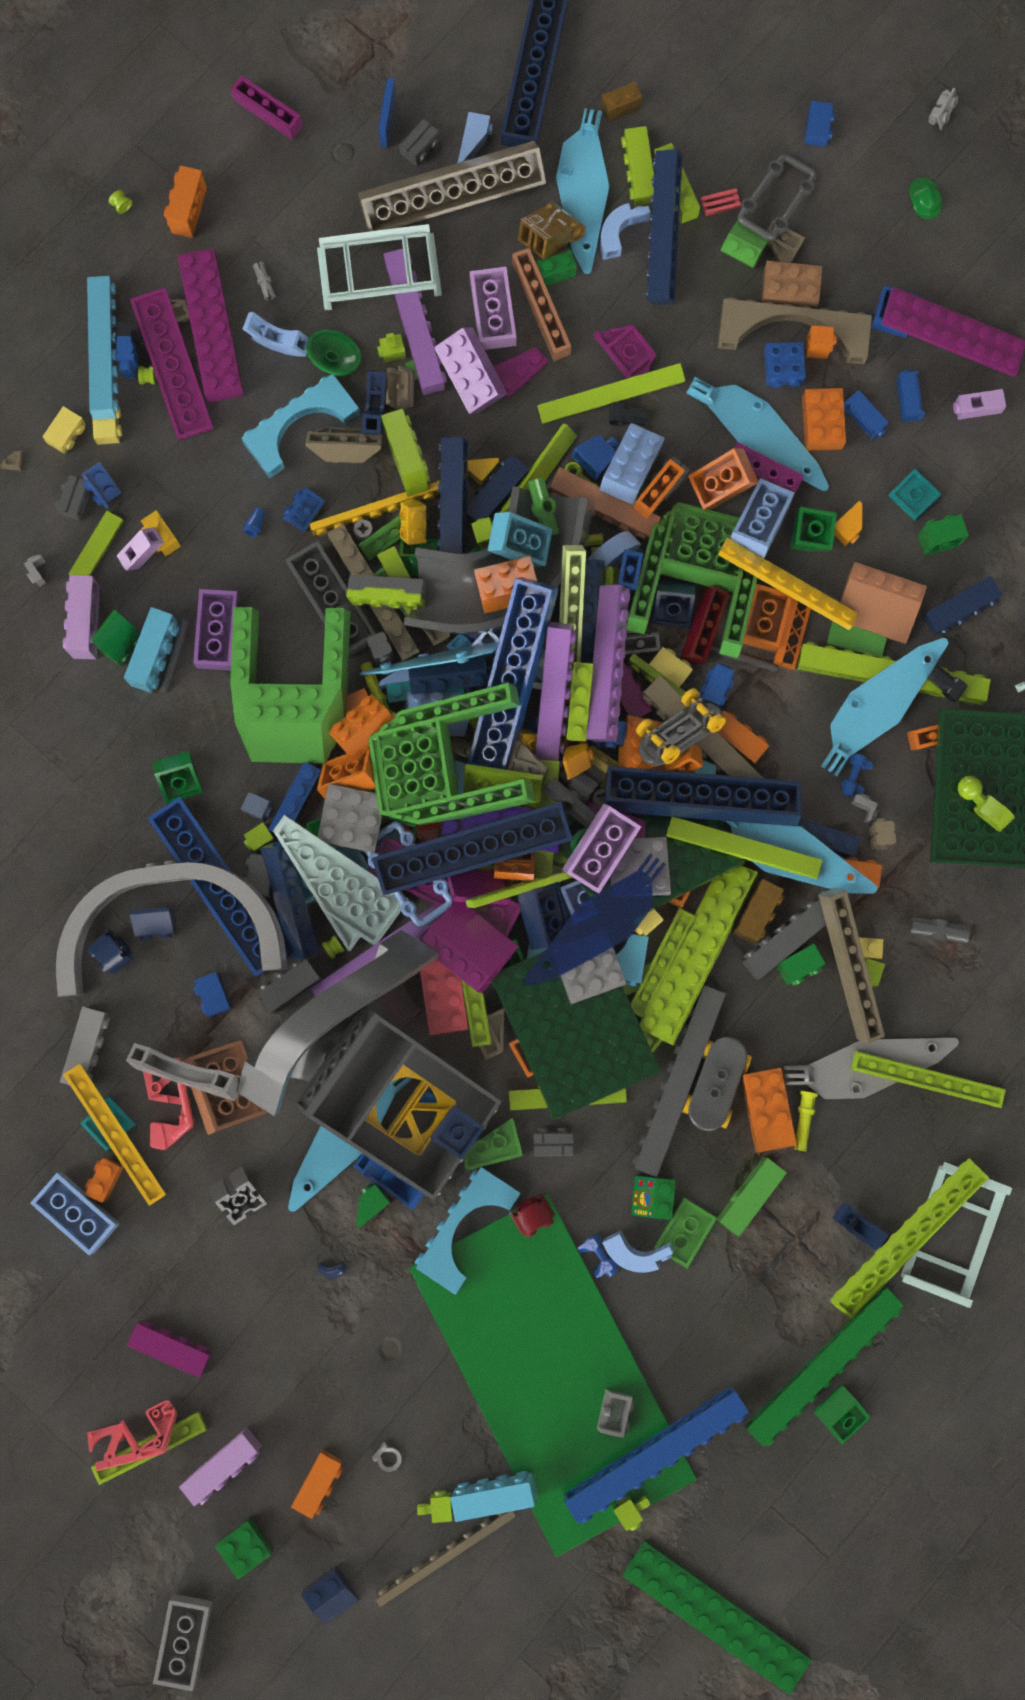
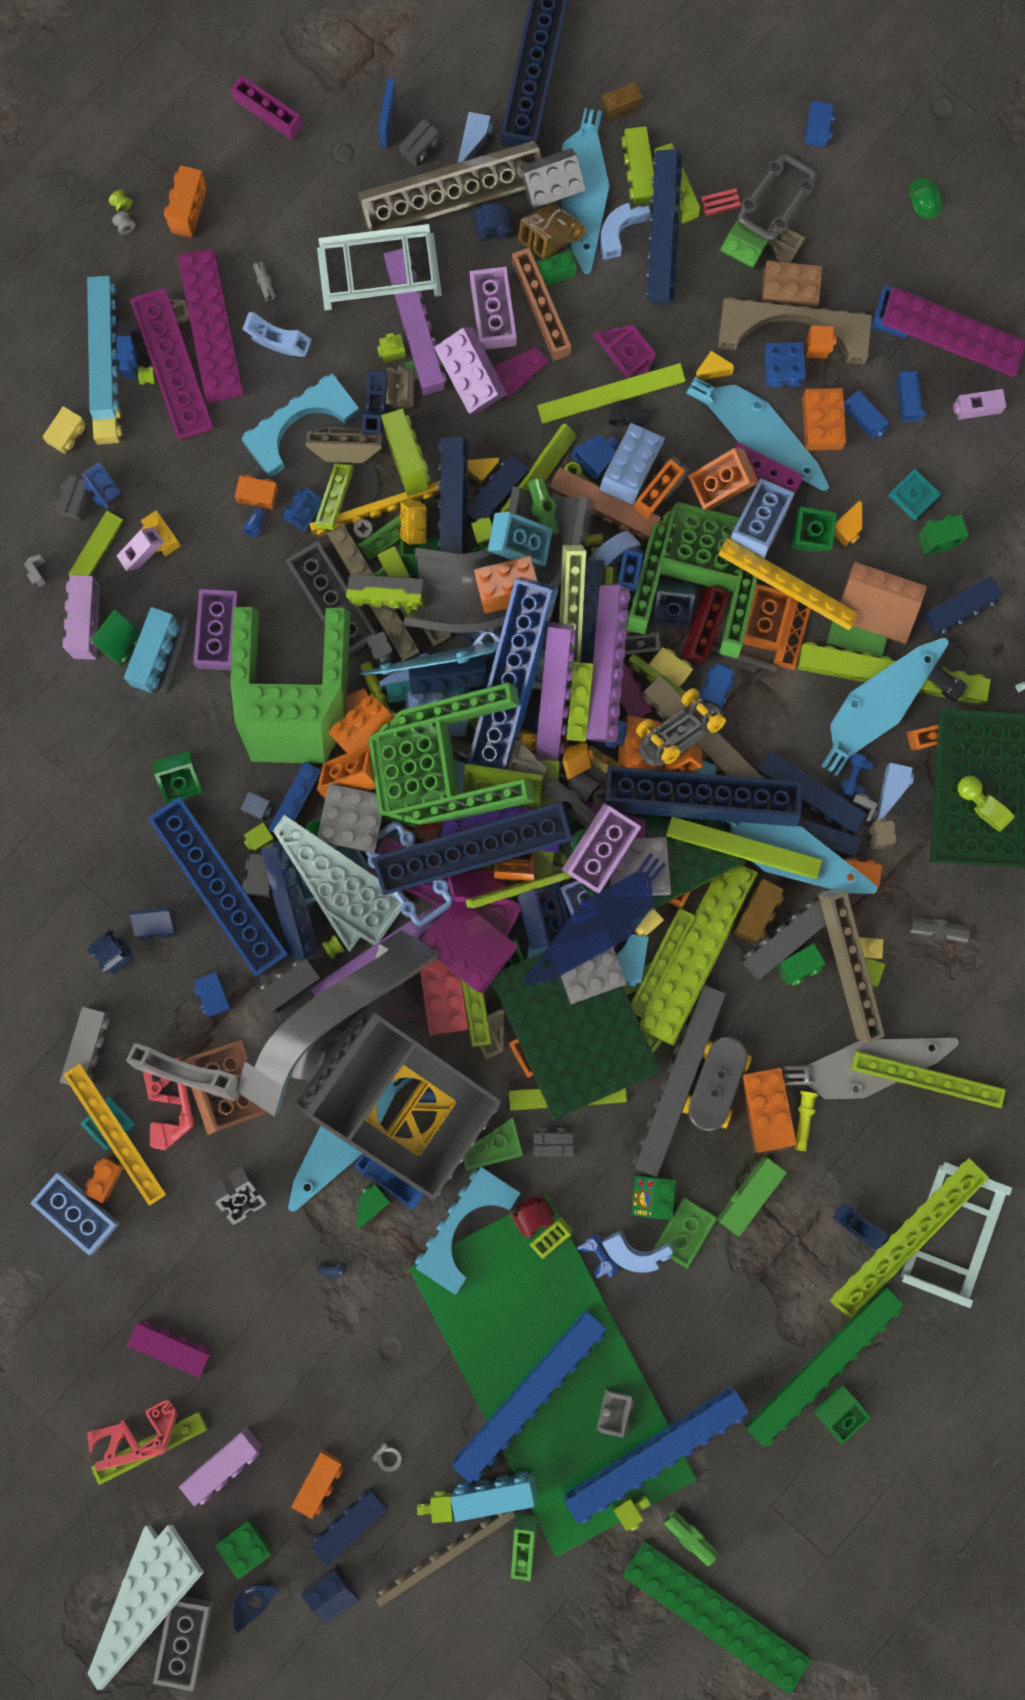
dark tan tile [1,451,23,471] -> none
light grey arch [56,861,287,997] -> none
green dish [306,329,361,375] -> none
dark blue plate [430,1105,485,1160] -> none
dark azure plate [446,634,472,650] -> none
orange brick [717,710,769,766] -> none
light grey hinge [929,88,958,130] -> none
none -> light aqua wing [88,1525,204,1690]
none -> light grey wheel [112,211,136,235]
none -> dark blue piece [232,1585,278,1633]
none -> orange brick [235,475,278,510]
none -> dark blue brick [311,1488,388,1566]
none -> lime tile [315,463,354,530]
none -> blue brick [452,1309,606,1483]
none -> dark blue brick [474,203,512,241]
none -> bright green slope [511,1513,538,1581]
none -> brick [519,148,585,209]
none -> lime slope [529,1216,573,1259]
none -> bright green piece [663,1510,719,1566]
none -> yellow slope [695,351,734,381]
none -> dark blue brick [757,751,867,835]
none -> light blue slope [875,763,914,821]

